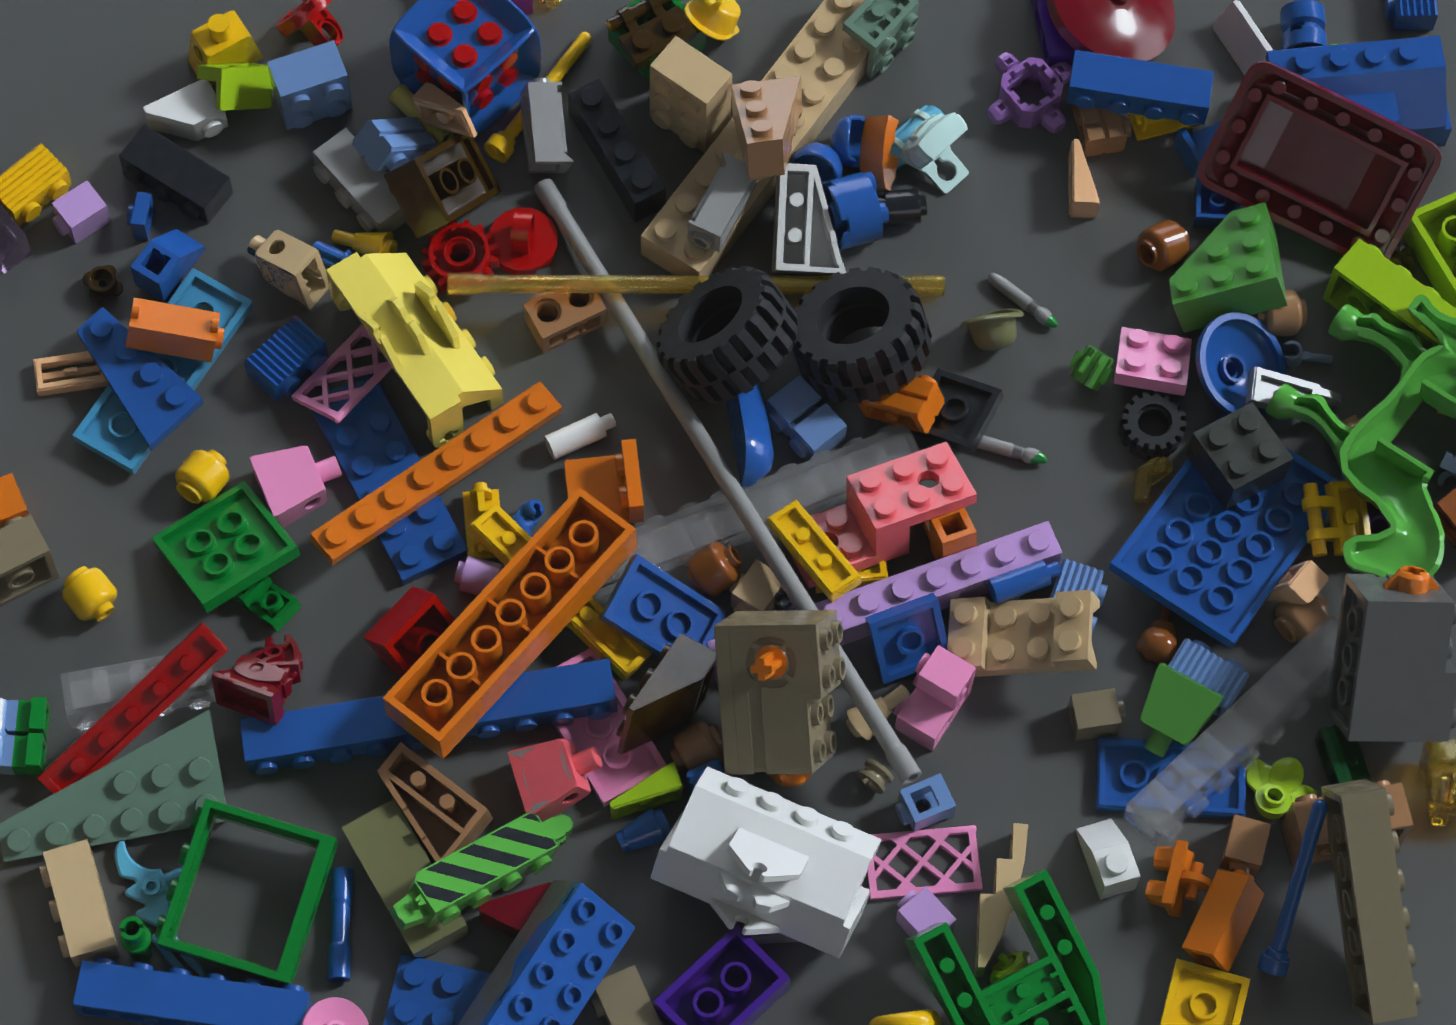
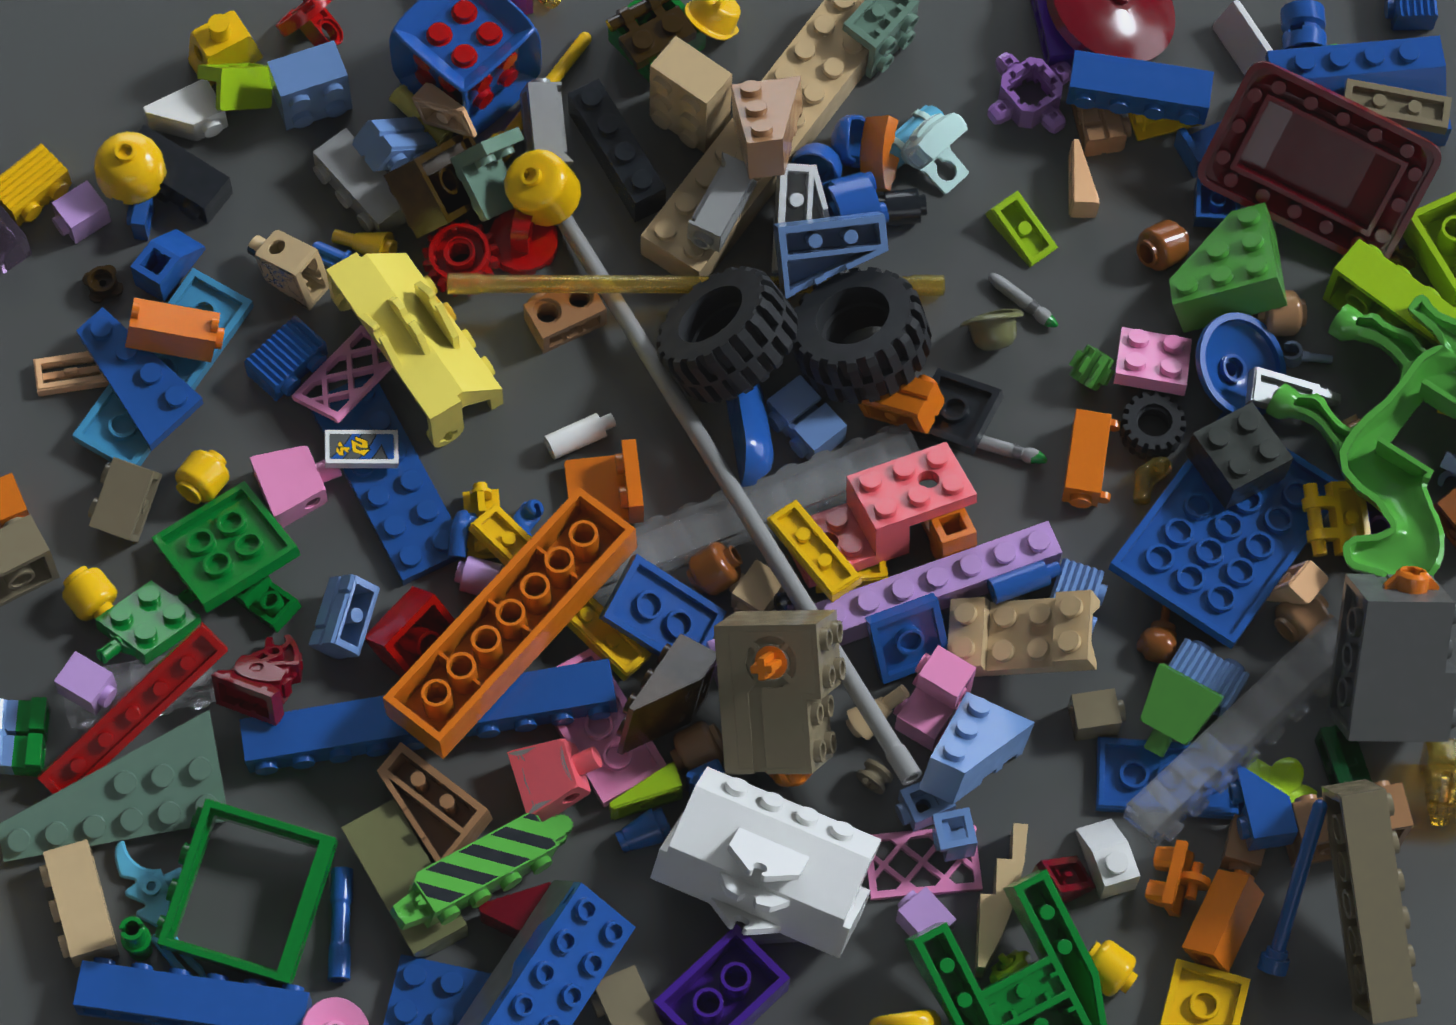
orange plate [310,381,562,566] -> none
none -> lavender brick [54,651,117,716]
none -> dark tan brick [88,457,163,542]
none -> yellow cylinder [94,131,167,205]
none -> green plate [95,580,201,665]
none -> medium blue brick [309,574,380,659]
none -> tile [324,430,399,468]
none -> blue arm [448,510,478,558]
none -> sand green bracket [450,127,524,222]
none -> yellow head [504,149,581,227]
none -> medium blue wedge [773,211,889,299]
none -> medium blue wedge [919,692,1035,804]
none -> medium blue brick [932,807,978,862]
none -> lime slope [985,190,1058,267]
none -> dark red slope [1032,855,1096,905]
none -> orange brick [1062,409,1121,508]
none -> yellow head [1088,940,1138,997]
none -> blue slope [1228,767,1298,851]
none -> dark tan plate [1343,78,1452,135]

